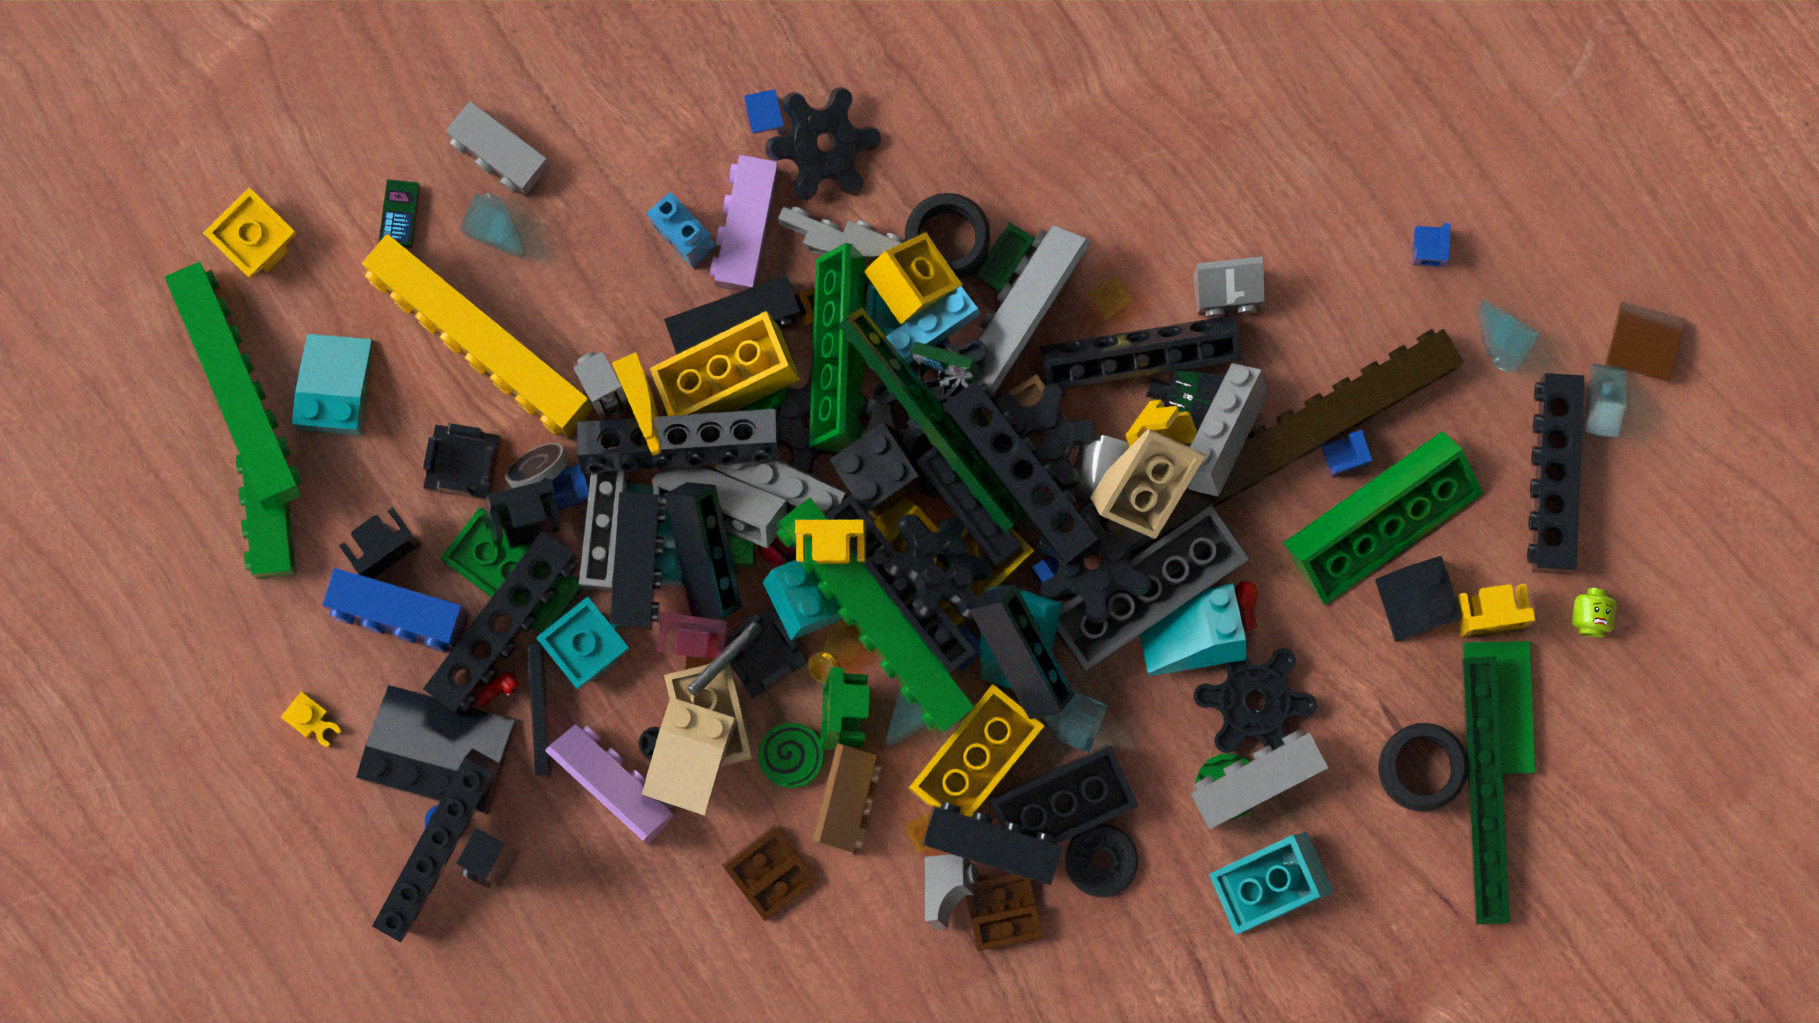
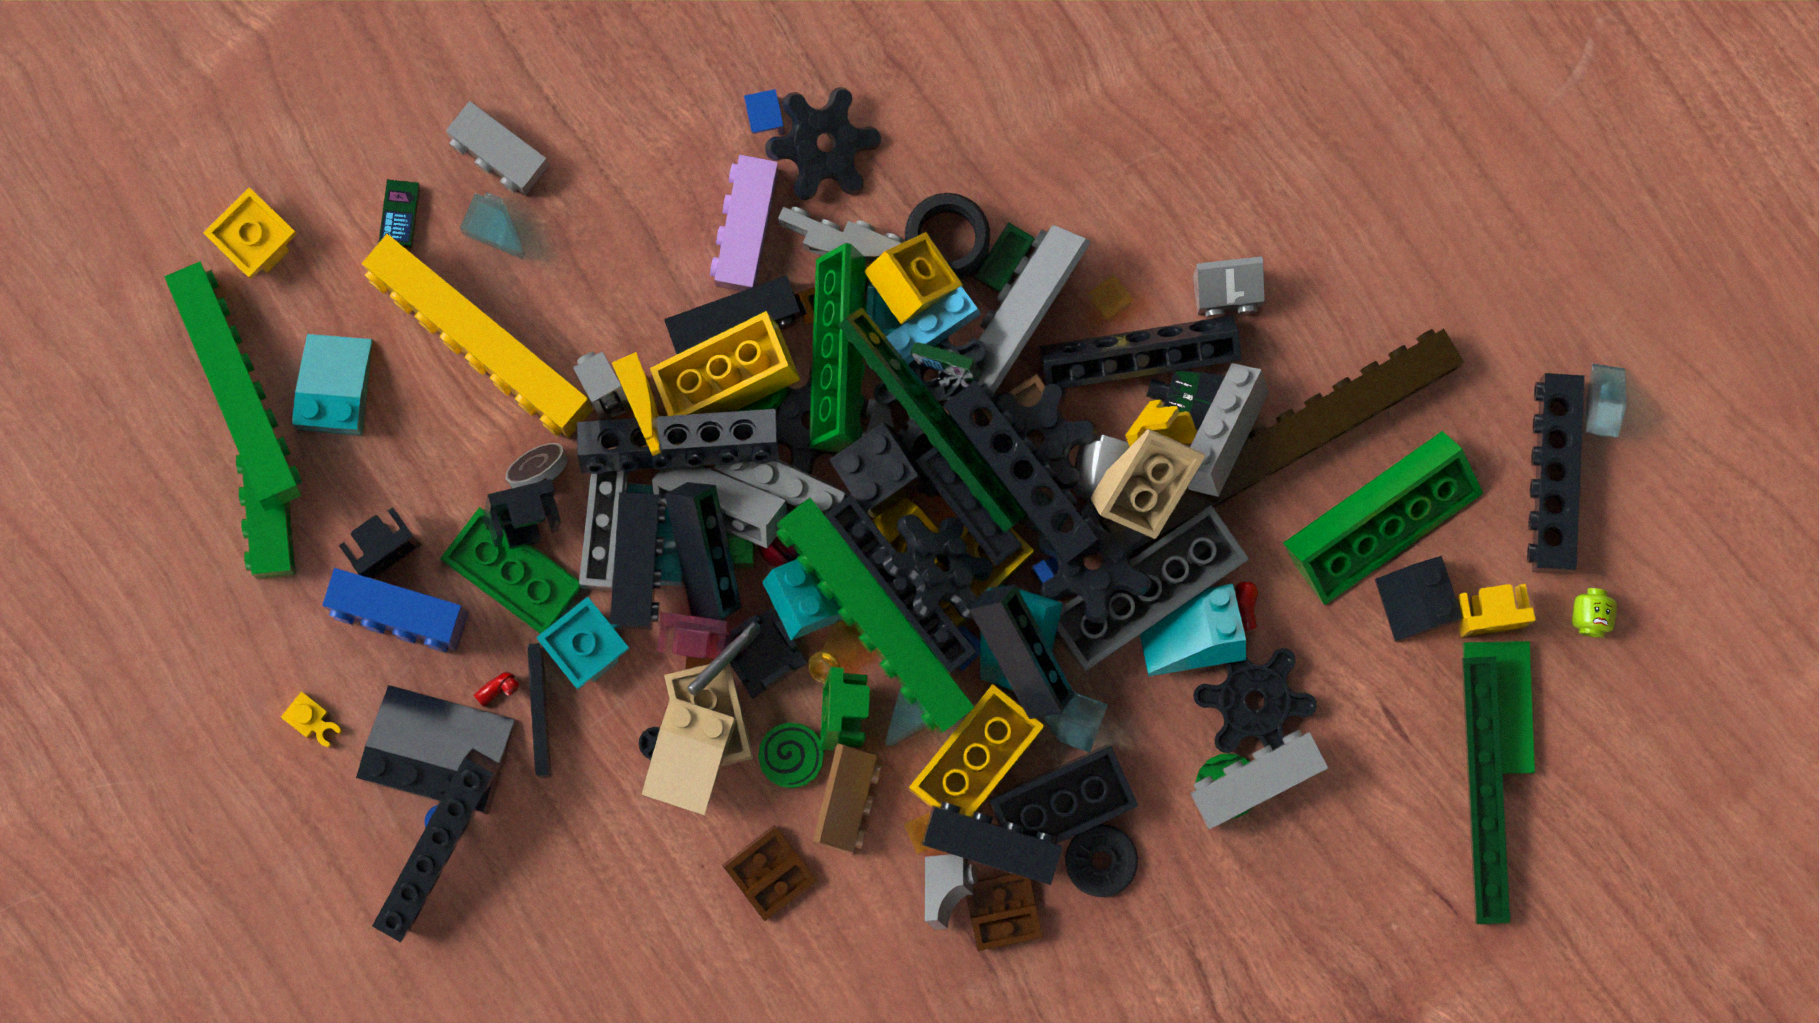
black panel [423,423,501,500] -> none
black brick [423,530,577,715] -> none
black brick [456,828,520,888] -> none
blue panel [544,465,589,511] -> none
lavender slope [545,724,675,845] -> none
dark azure hips [646,191,717,269] -> none
yellow panel [795,520,867,564] -> none
teal slope [1209,832,1334,935] -> none
blue panel [1322,430,1372,477] -> none
black tyre [1378,723,1468,812] -> none
blue panel [1412,222,1451,267] -> none
clear light blue slope [1476,300,1540,372] -> none
reddish brown slope [1605,302,1685,382] -> none

